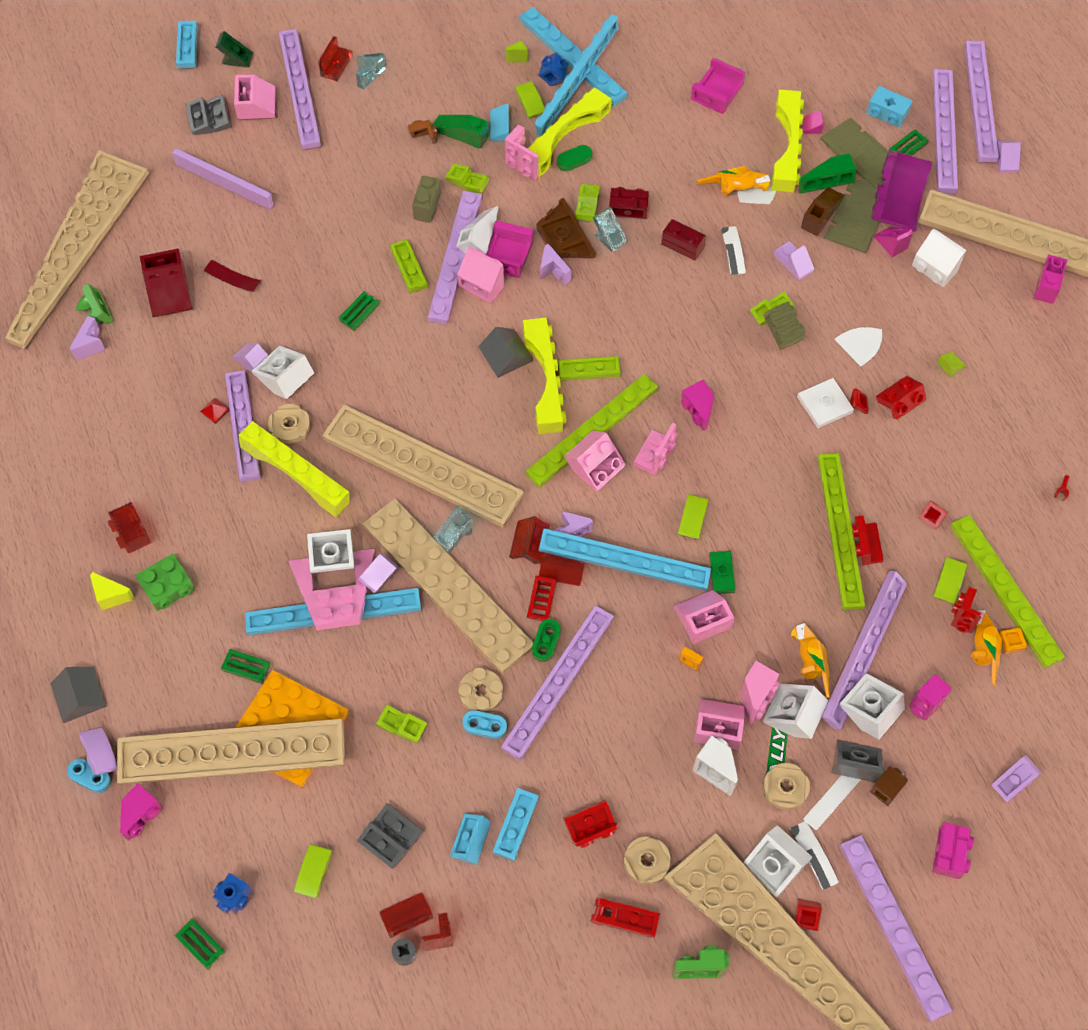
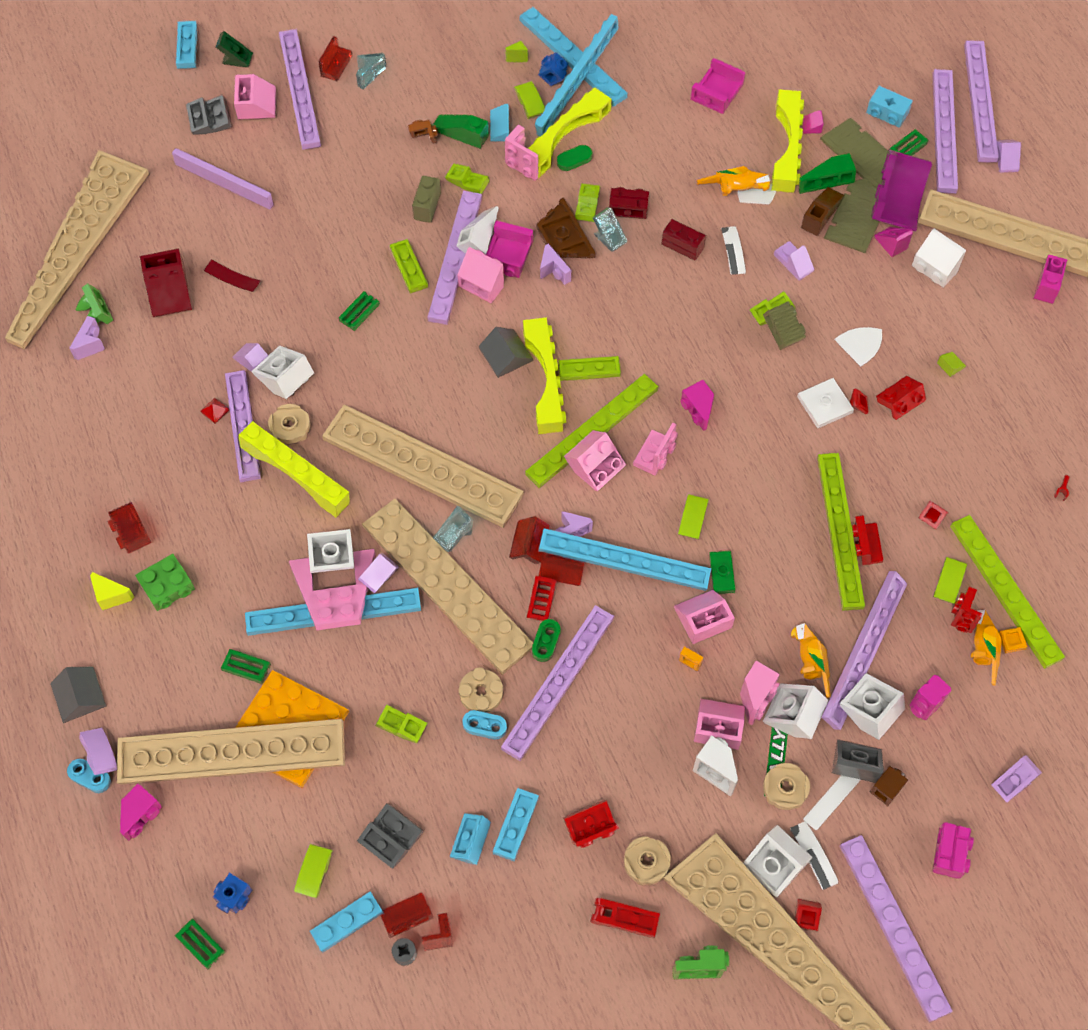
none -> medium azure plate [310,891,384,953]

